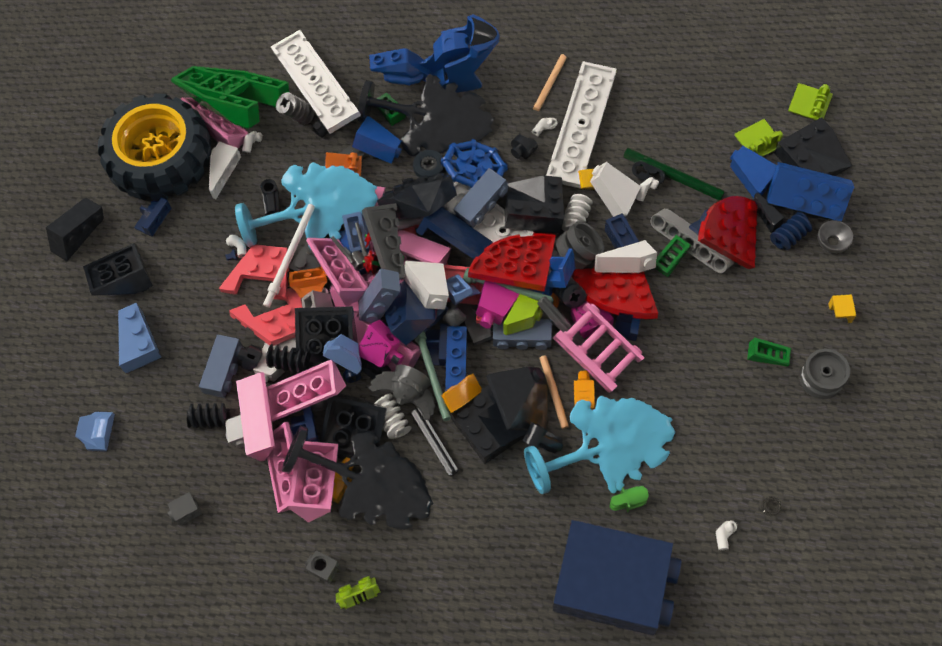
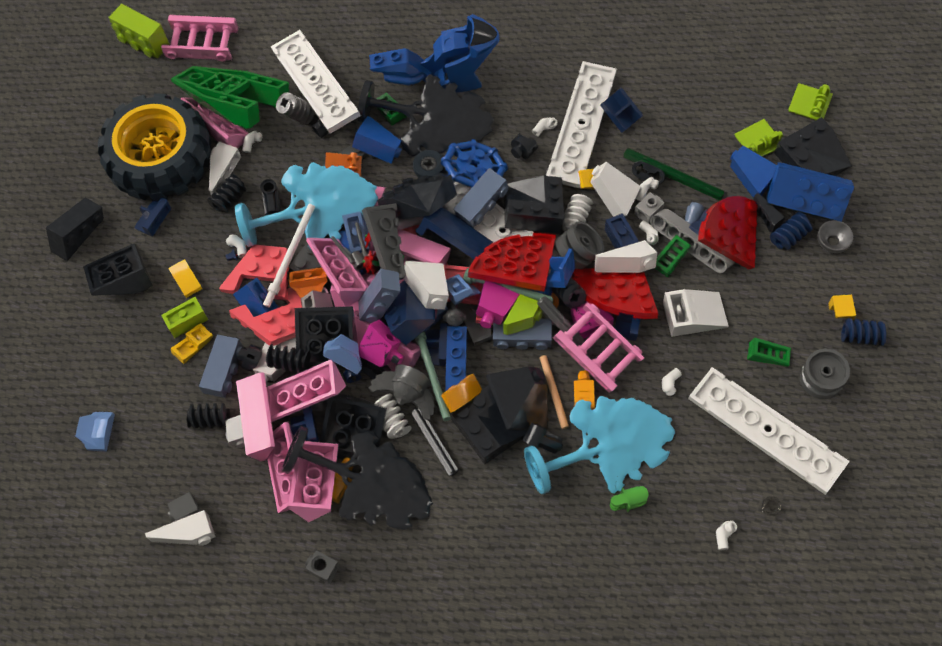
medium blue wedge [118,303,161,373] -> none
lime hinge [336,576,380,609] -> none
light nougat bar [533,54,567,111] -> none
dark blue brick [553,520,681,636] -> none
none -> lime piece [108,4,170,59]
none -> white slope [145,510,215,545]
none -> bright pink fence [161,15,238,62]
none -> lime panel [161,297,208,338]
none -> yellow slope [168,259,202,298]
none -> yellow slope [171,323,213,364]
none -> black piece [207,173,247,212]
none -> blue panel [233,278,279,317]
none -> dark blue panel [600,88,643,133]
none -> light grey brick [634,192,664,224]
none -> white arm [639,220,659,245]
none -> white arm [662,368,682,396]
none -> white slope [663,289,729,337]
none -> sand blue cone [685,202,705,224]
none -> white piece [688,367,849,495]
none -> dark blue piece [841,318,886,346]

